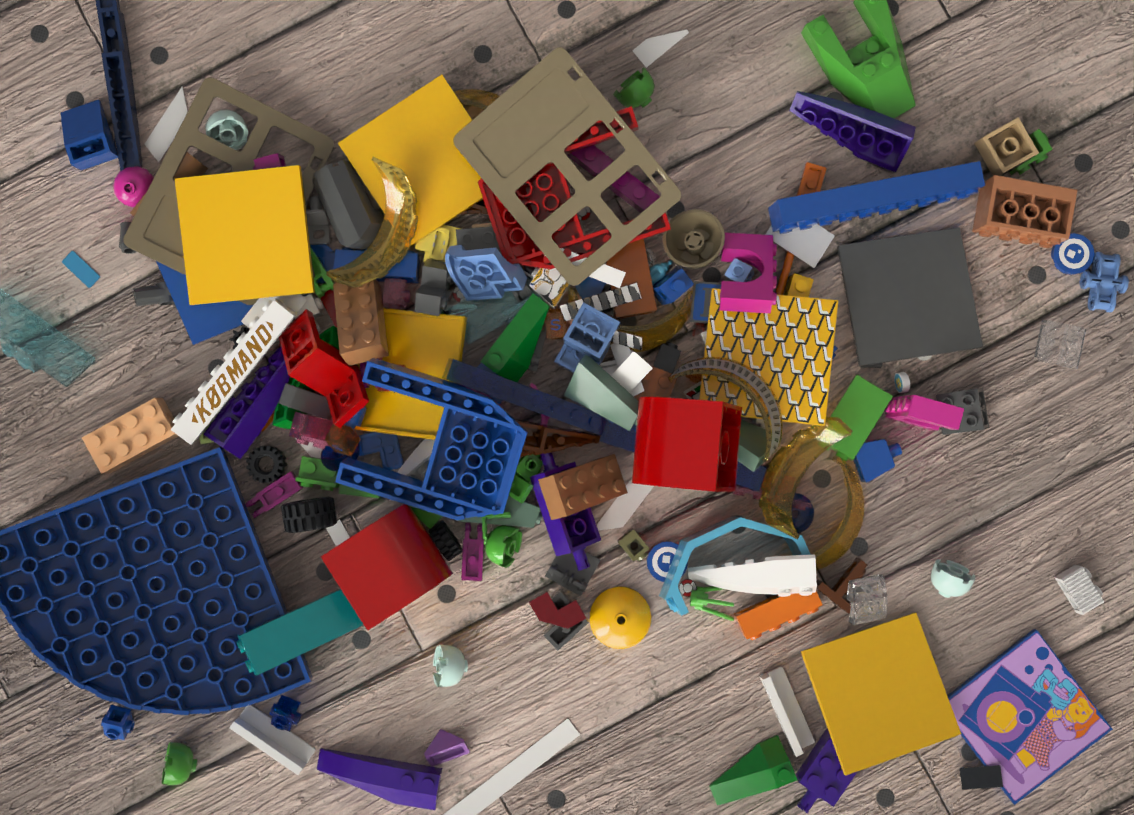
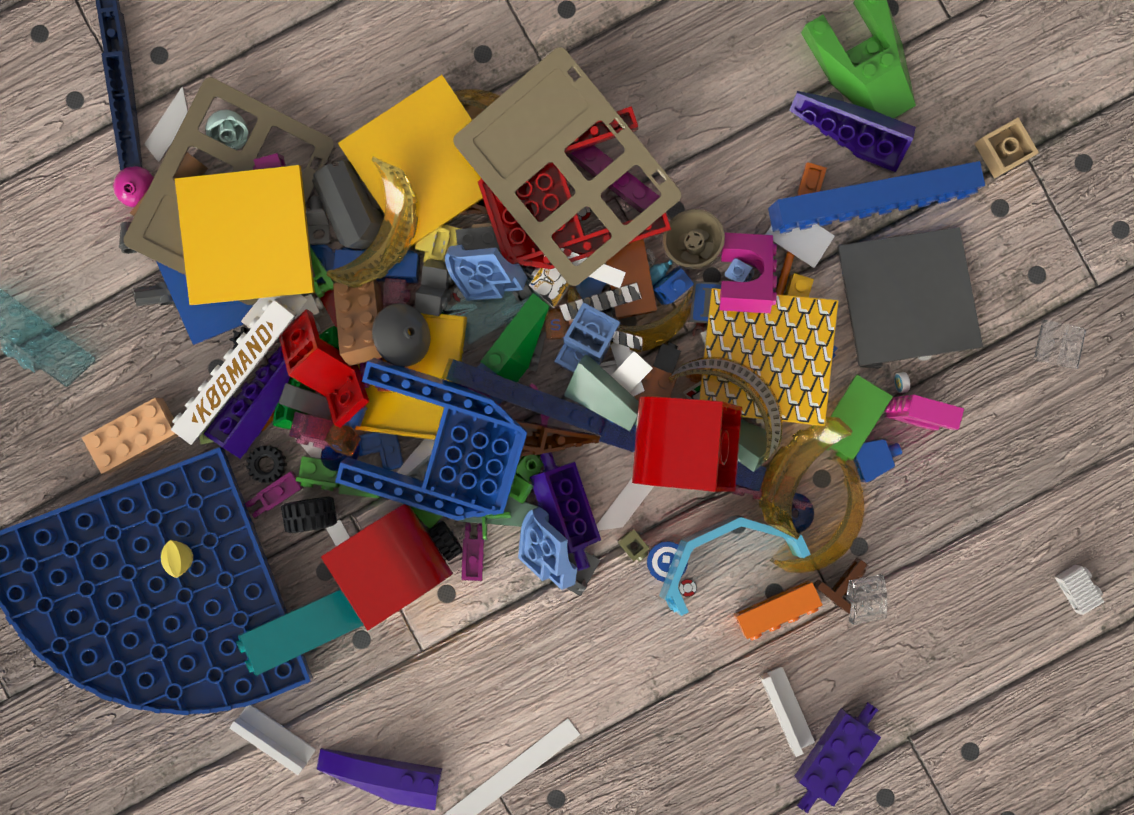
blue slope [61,100,118,171] -> none
dark azure sticker [62,251,100,288] -> none
blue brick [101,705,135,740] -> none
bright green cylinder [162,742,197,785] -> none
clear blue brick [269,695,302,732] -> none
medium lavender slope [424,729,470,767] -> none
light aqua cylinder [433,645,468,687] -> none
bright green cylinder [484,525,522,568] -> none
dark red tile [529,591,586,629] -> none
medium nougat brick [538,454,628,520] -> none
dark grey brick [544,589,589,651] -> none
yellow dish [590,586,651,649] -> none
bright green cylinder [613,67,655,108] -> none
white sticker [632,29,689,68] -> none
white wedge [688,554,817,597] -> none
bright green plant [690,586,734,621] -> none
green wedge [709,735,797,806] -> none
yellow tile [801,613,961,775] -> none
light aqua cylinder [931,559,976,598] -> none
dark grey bracket [936,387,990,435] -> none
tile [947,629,1113,805] -> none
black sticker [959,765,1003,790] -> none
nougat brick [972,175,1078,248] -> none
bright green bracket [1009,129,1053,175] -> none
blue tile [1051,233,1095,275] -> none
medium blue axle [1080,252,1129,313] -> none
none -> light yellow piece [161,540,193,578]
none -> dark grey dish [372,303,431,367]
none -> medium blue slope [518,507,577,590]

